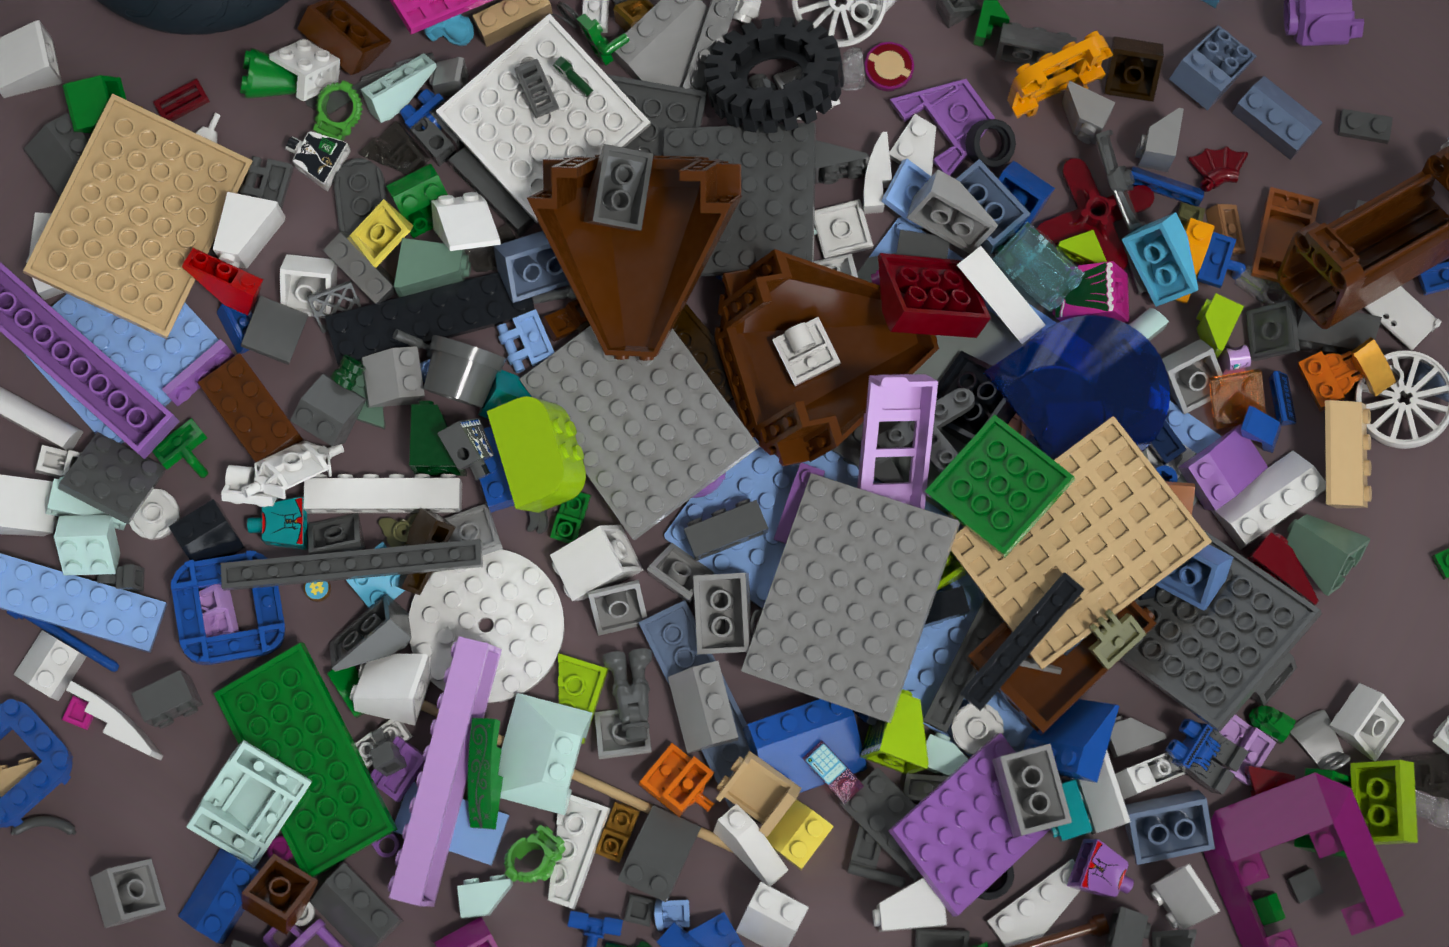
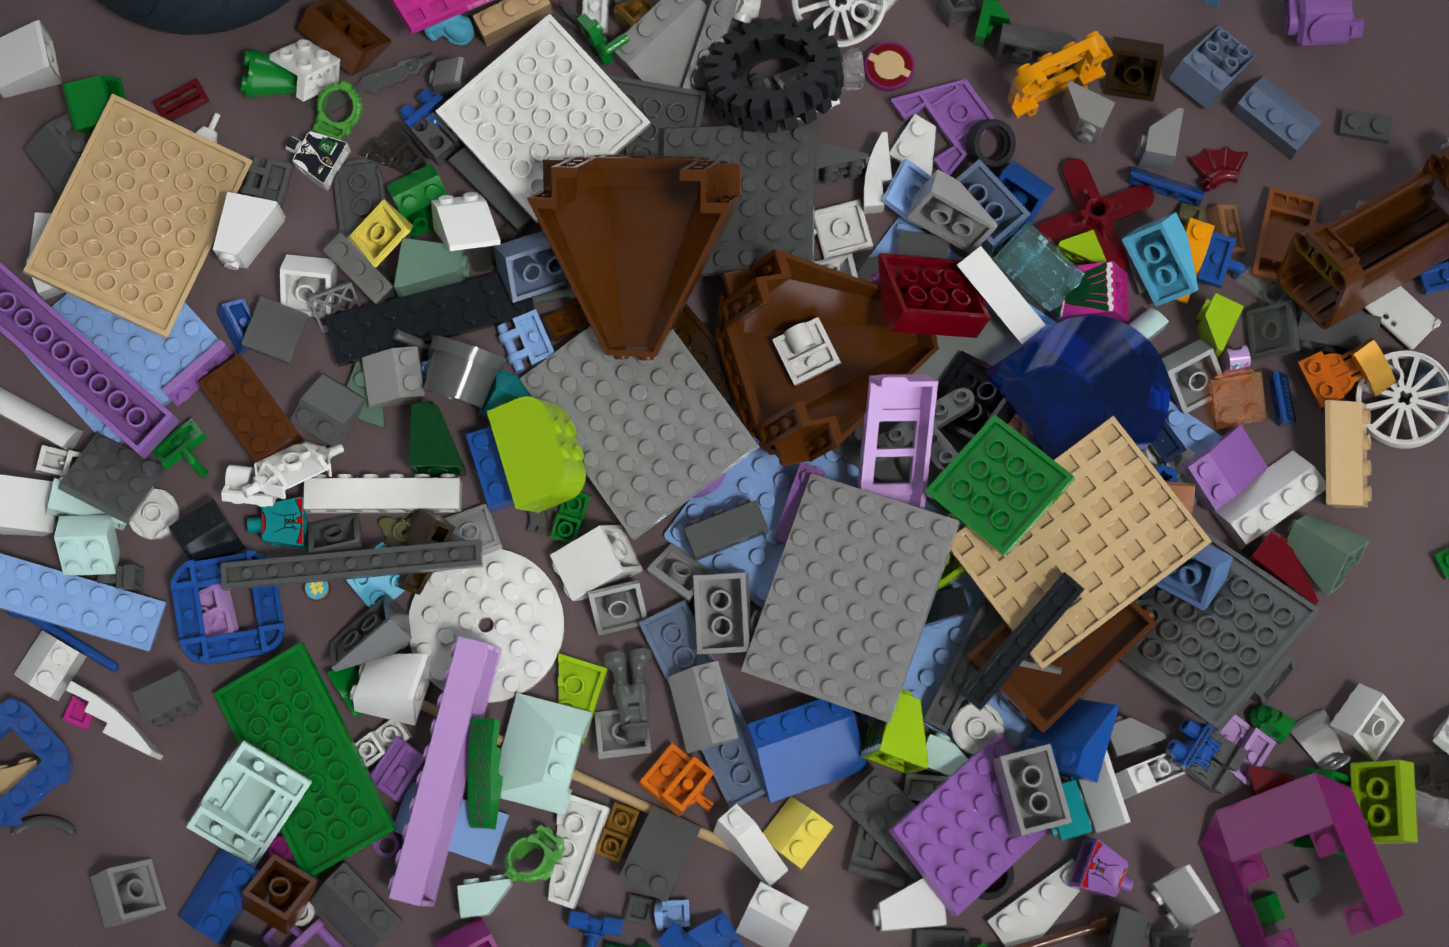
red slope [182,248,263,315] -> none
dark green wheel [330,355,366,390] -> none
light aqua slope [360,53,437,123] -> none
dark grey piece [370,728,407,777] -> none
dark grey torso [438,418,493,480] -> none
dark grey slope [515,59,559,119] -> none
dark green bar [552,56,593,97] -> none
dark grey slope [583,144,653,231] -> none
tan panel [716,751,801,837] -> none
slope [802,741,864,804] -> none
olive hinge [1088,609,1146,670] -> none
dark grey plate [1095,130,1146,230] -> none
sand blue slope [1125,790,1215,865] -> none
blue slope [1241,406,1281,453] -> none

